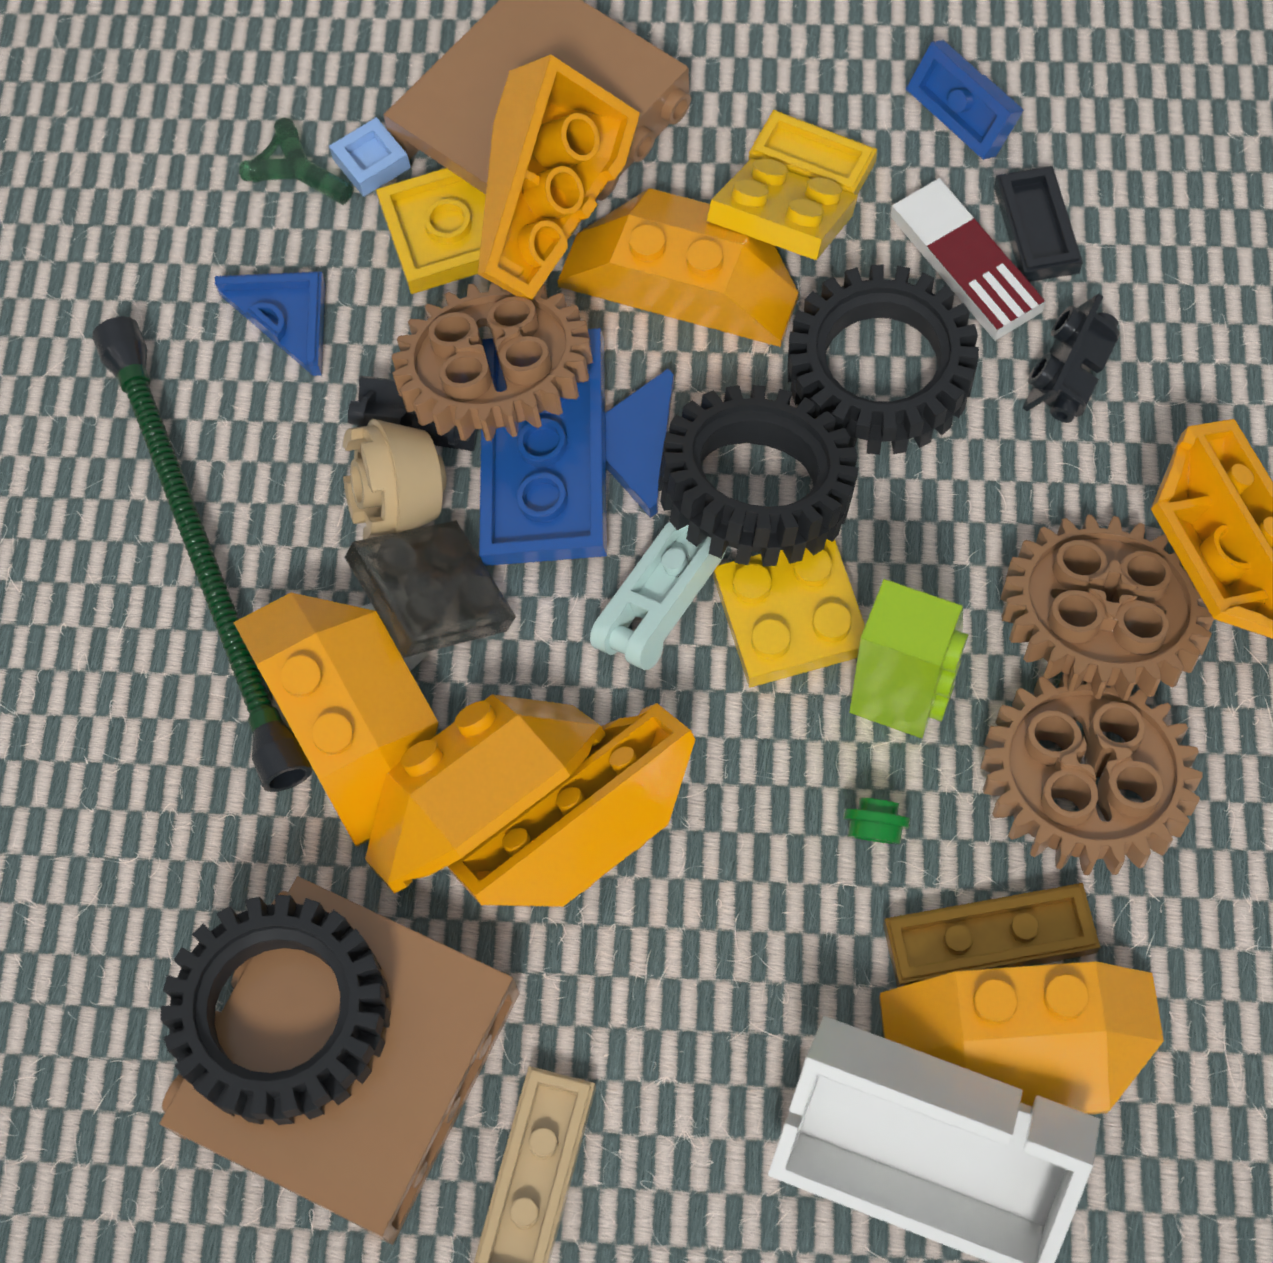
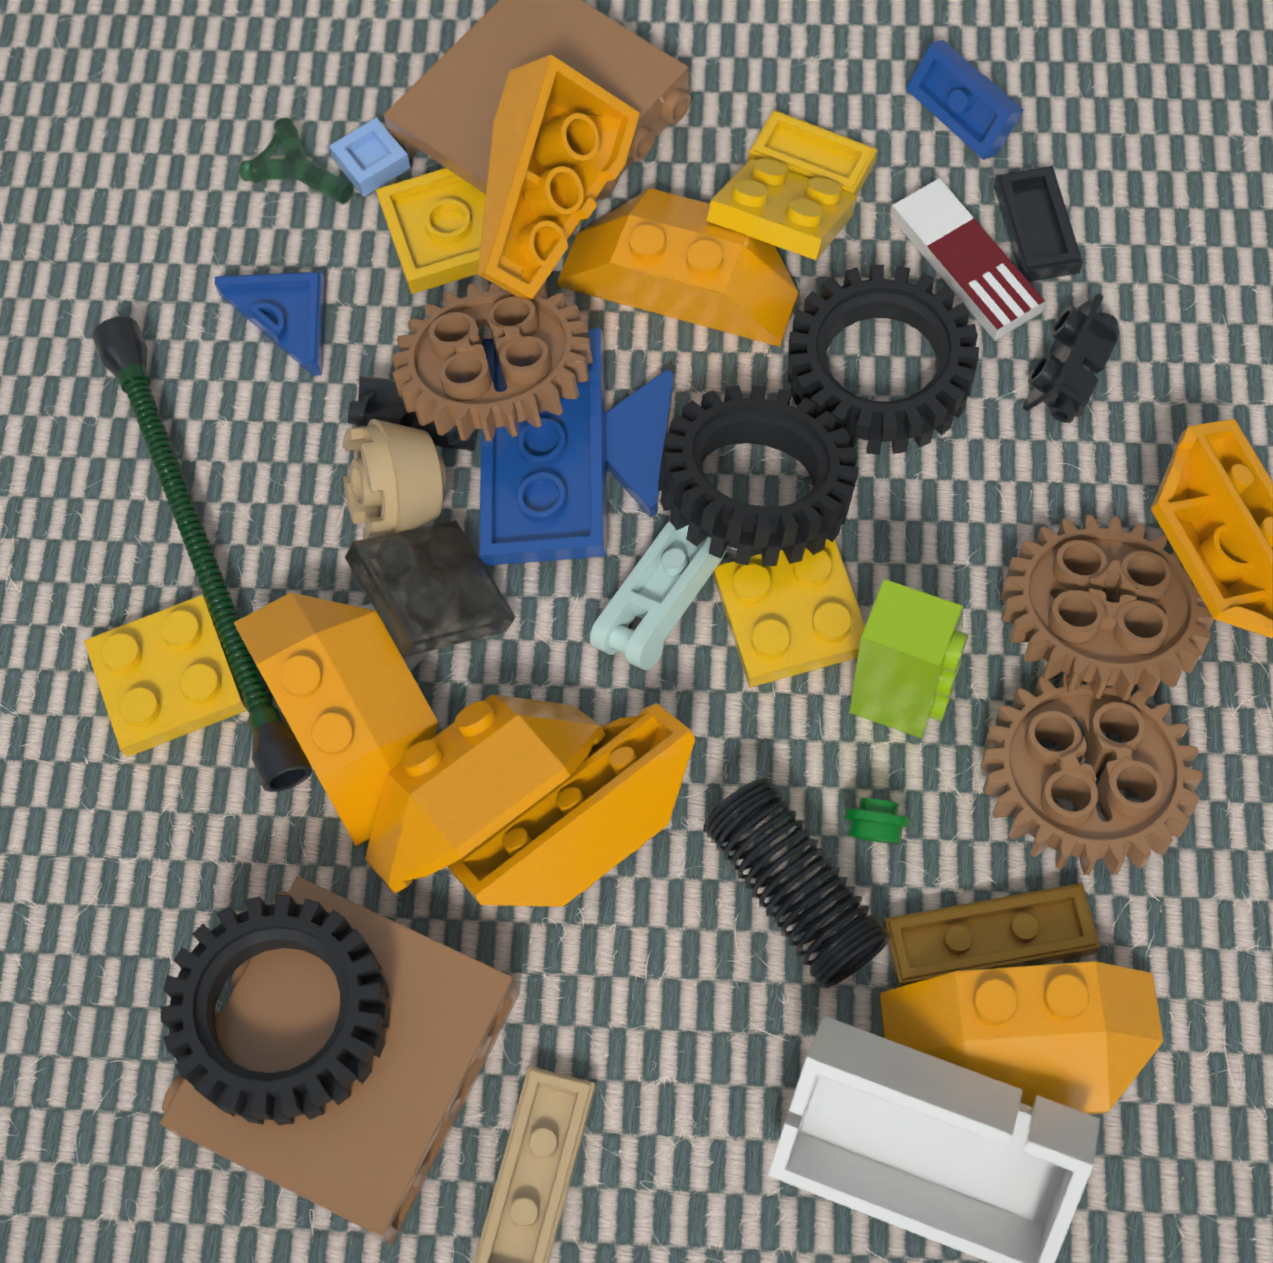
none -> yellow plate [84,595,247,758]
none -> black piece [703,778,890,988]

